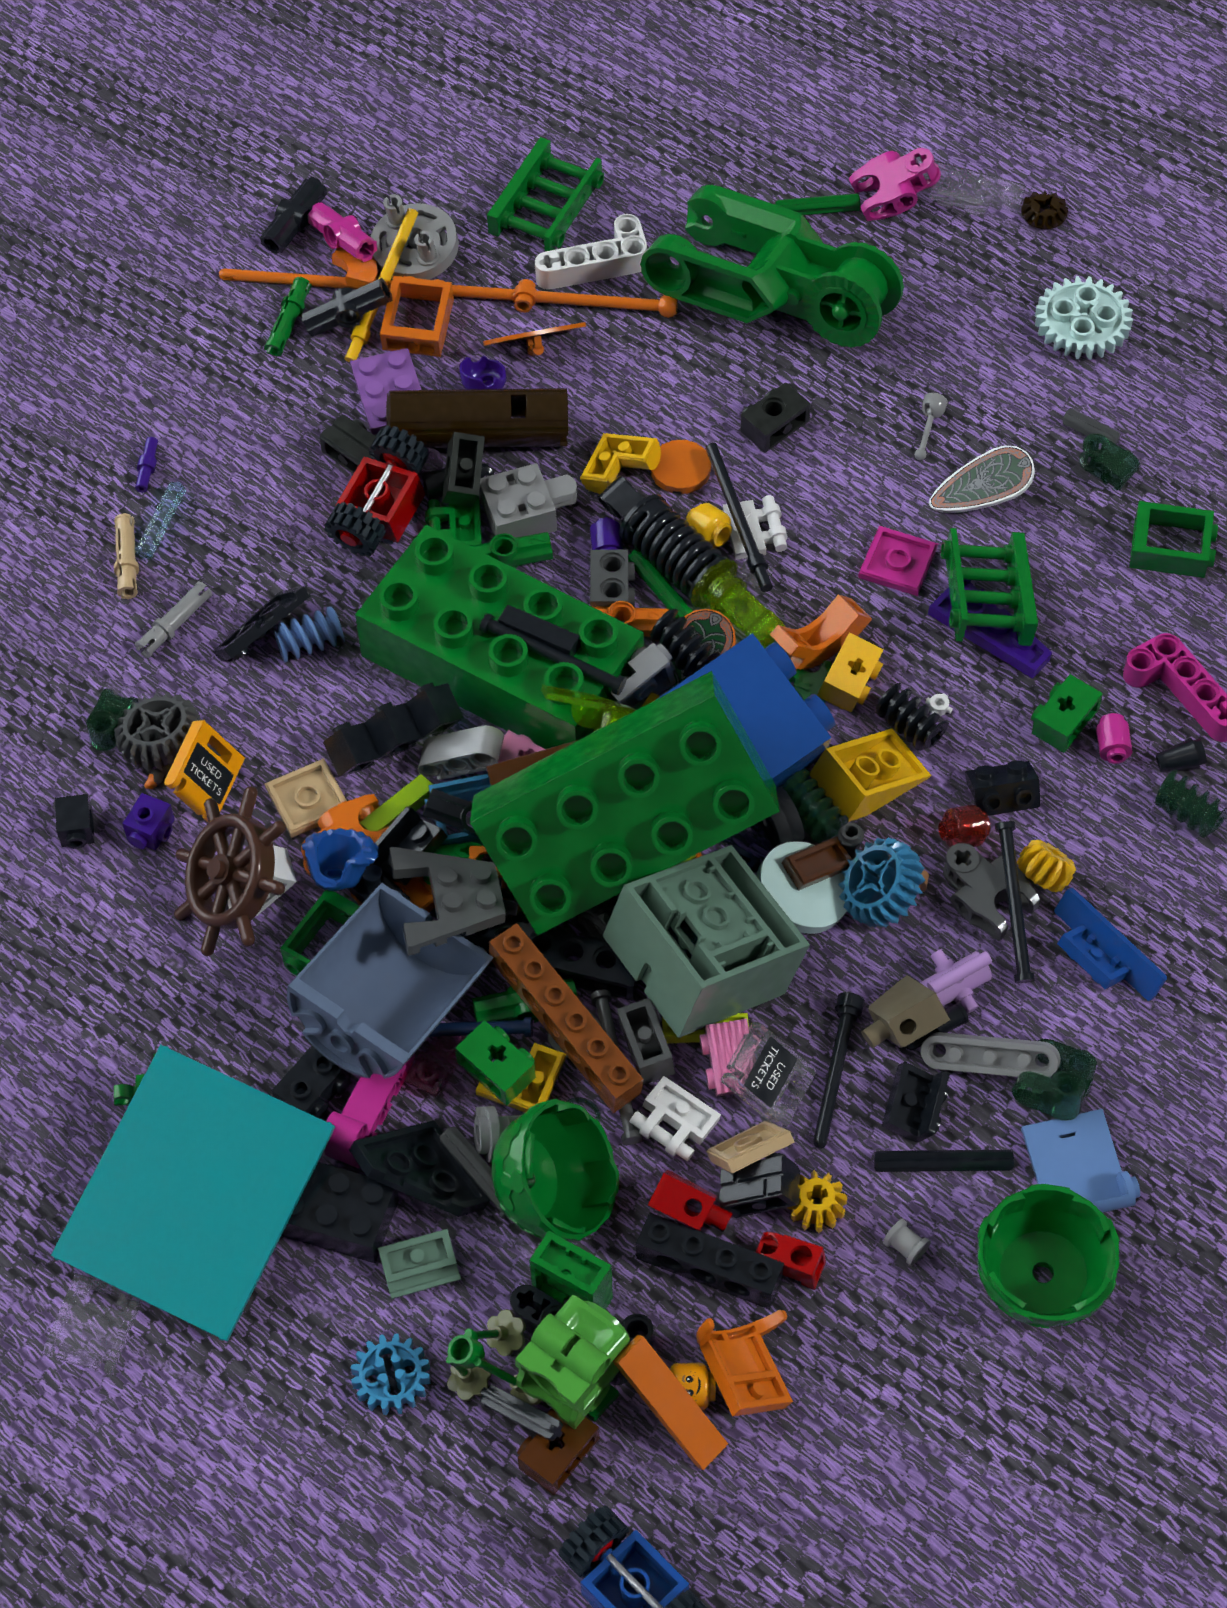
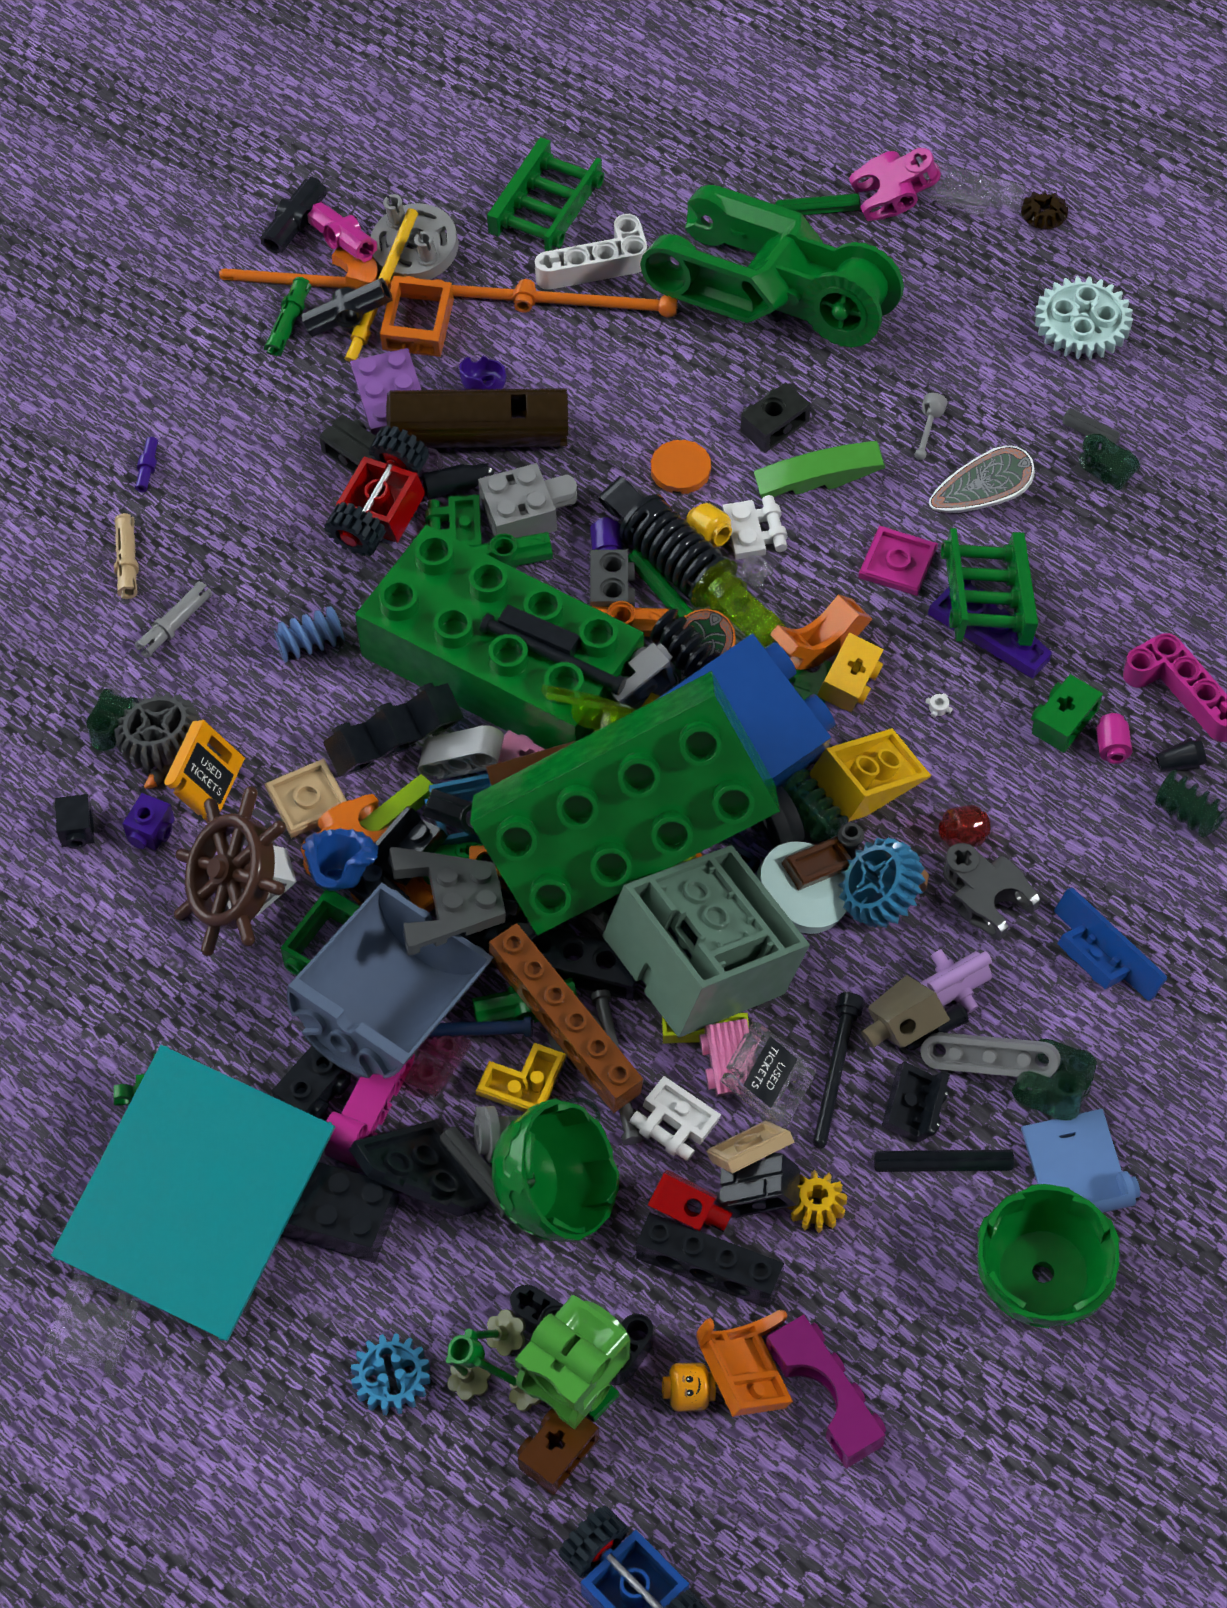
clear light blue axle [135,481,186,559] -> none
black wing [213,586,311,661] -> none
sand green plate [378,1229,461,1300] -> none
pearl dark grey brick [442,432,485,507] -> none
green brick [455,1020,536,1106] -> none
black axle [480,1385,563,1441] -> none
orange shield [483,322,586,356] -> none
green window [529,1230,613,1310] -> none
yellow brick [580,433,661,494] -> none
orange tile [612,1335,728,1470] -> none
dark grey brick [617,998,675,1085] -> none
black bar [705,443,773,592] -> none
red leg [756,1232,826,1290] -> none
black piece [876,683,949,751] -> none
light grey bush [883,1219,931,1266] -> none
black bracket [965,760,1040,817] -> none
black bar [995,821,1035,983] -> none
yellow gear [1017,840,1076,892] -> none
green window [1129,501,1218,578] -> none
none -> bright green slope [754,441,886,499]
none -> magenta arch [766,1314,886,1469]

